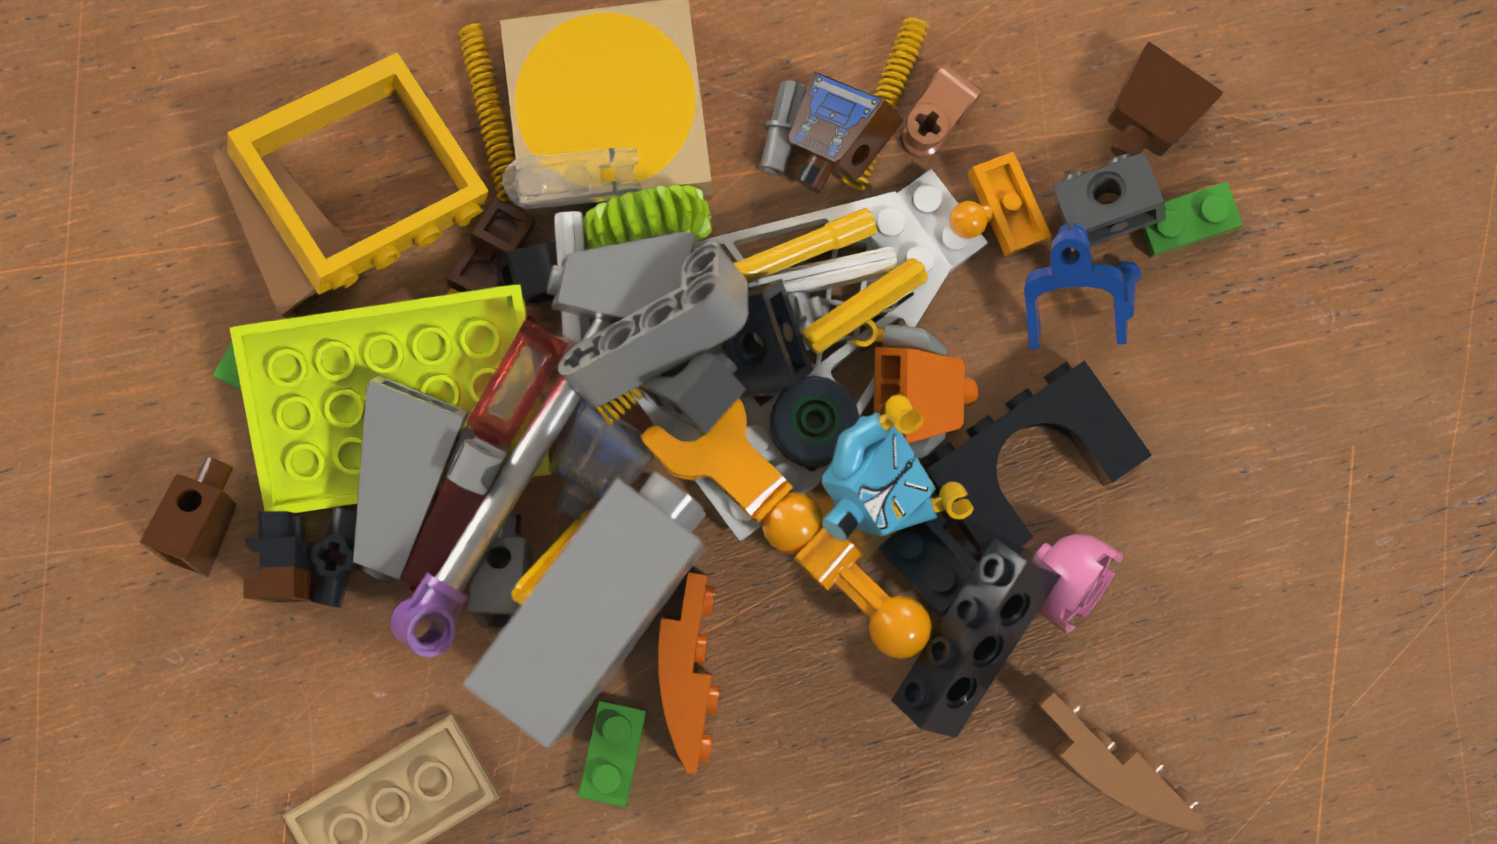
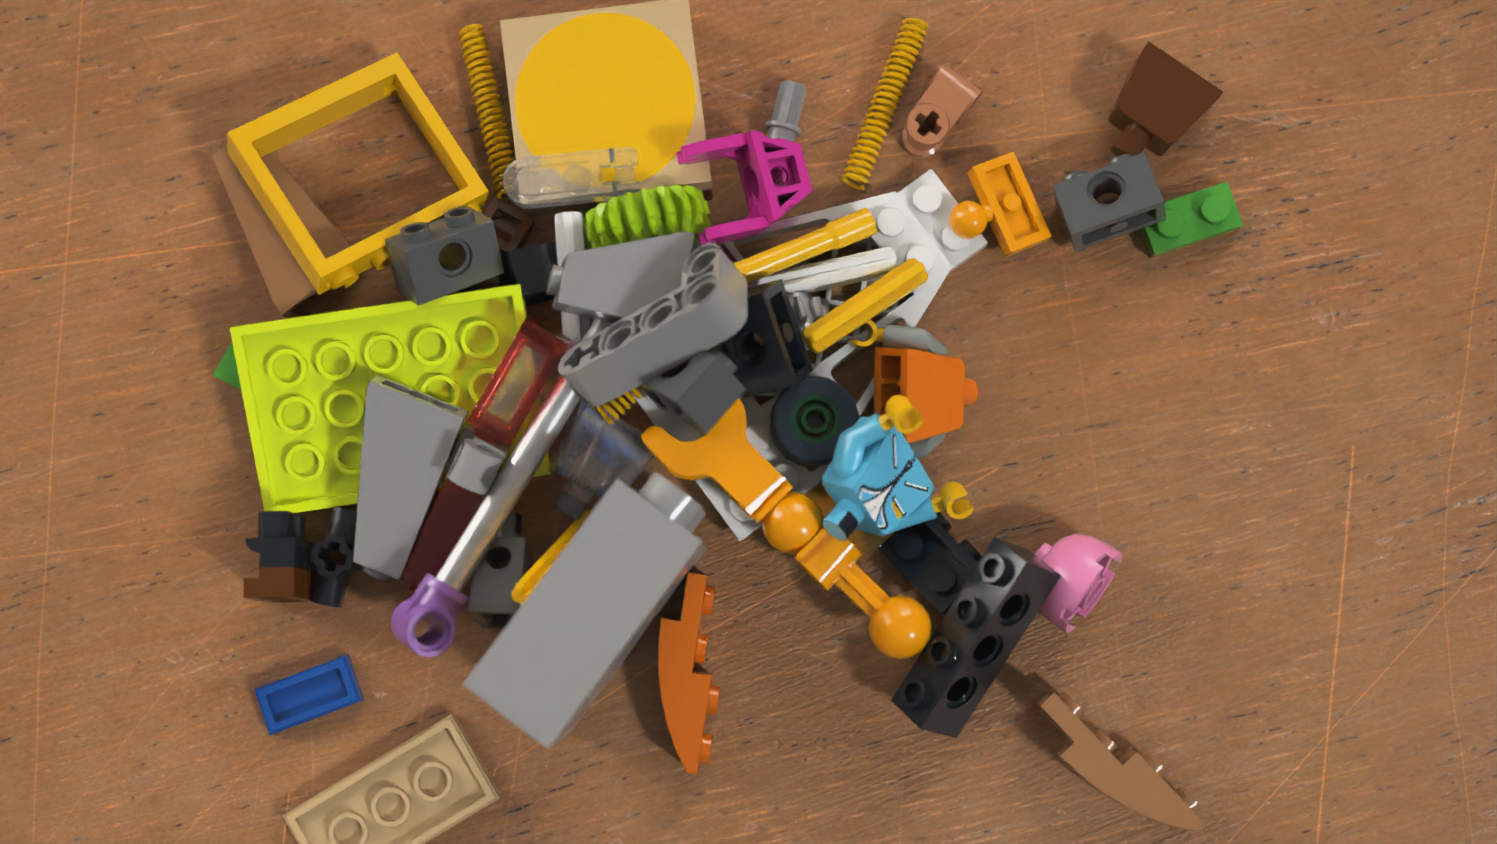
reddish brown torso [140,457,236,577] -> none
bright green plate [578,700,647,808] -> none
torso [788,72,903,193] -> none
black arch [925,360,1152,556] -> none
blue piece [1024,223,1141,349] -> none
none -> blue tile [254,655,365,735]
none -> dark grey brick [385,207,505,306]
none -> dark pink piece [676,130,813,246]

